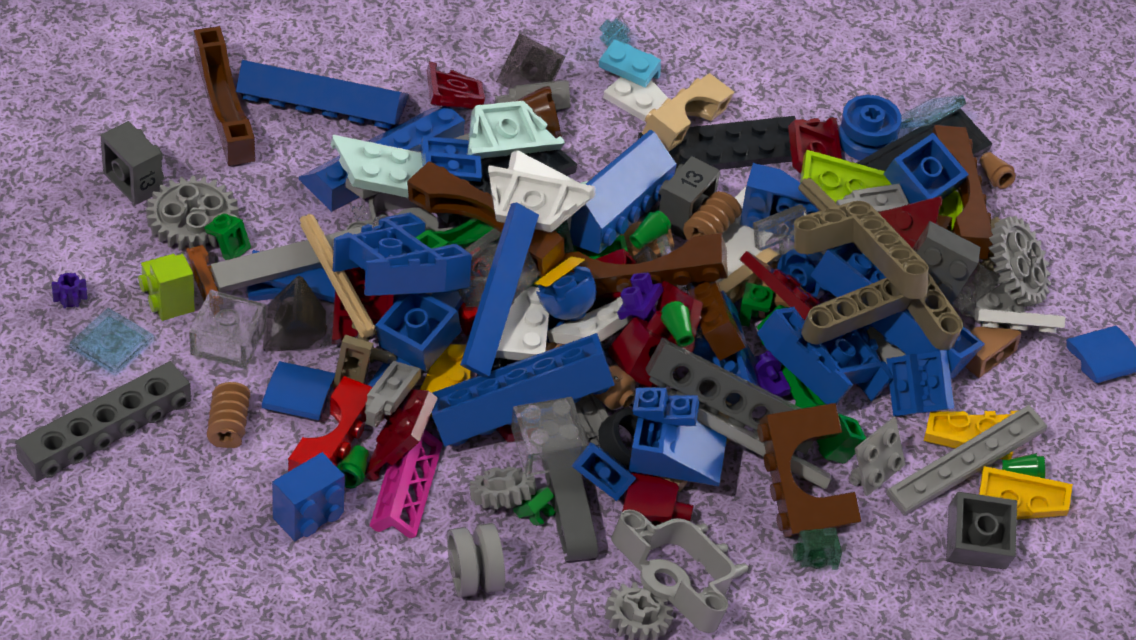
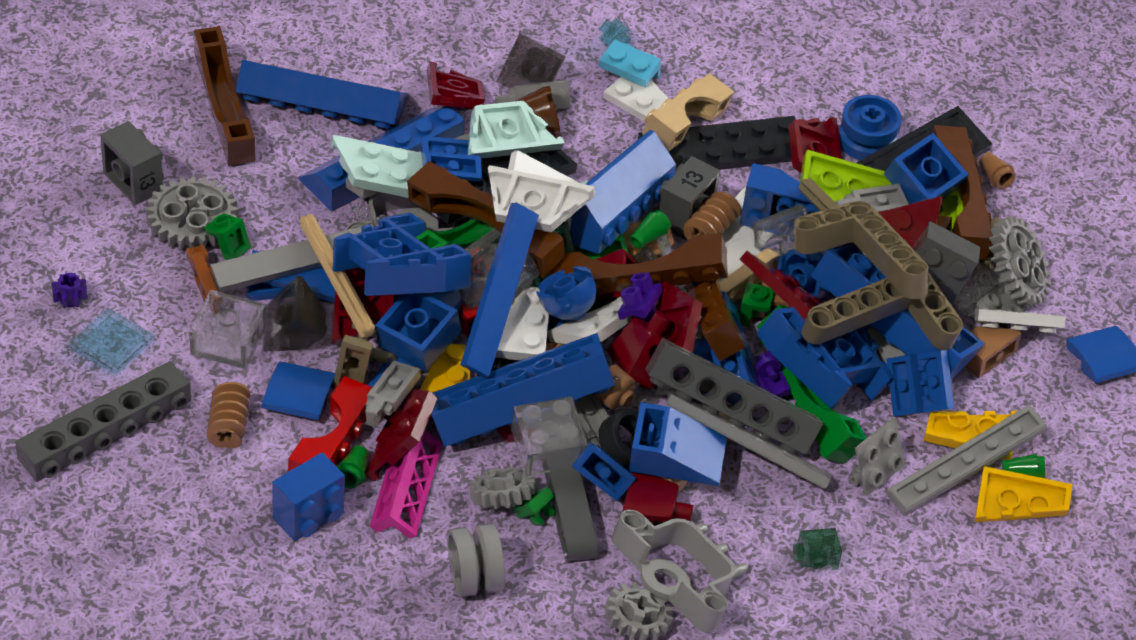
lime brick [138,254,195,321] -> none
yellow sticker [534,256,585,287] -> none
blue slope [633,388,699,426] -> none
green cone [661,301,694,347] -> none
reddish brown arch [757,403,862,538] -> none
clear light blue tile [900,95,966,129] -> none
dark grey brick [946,492,1017,569] -> none

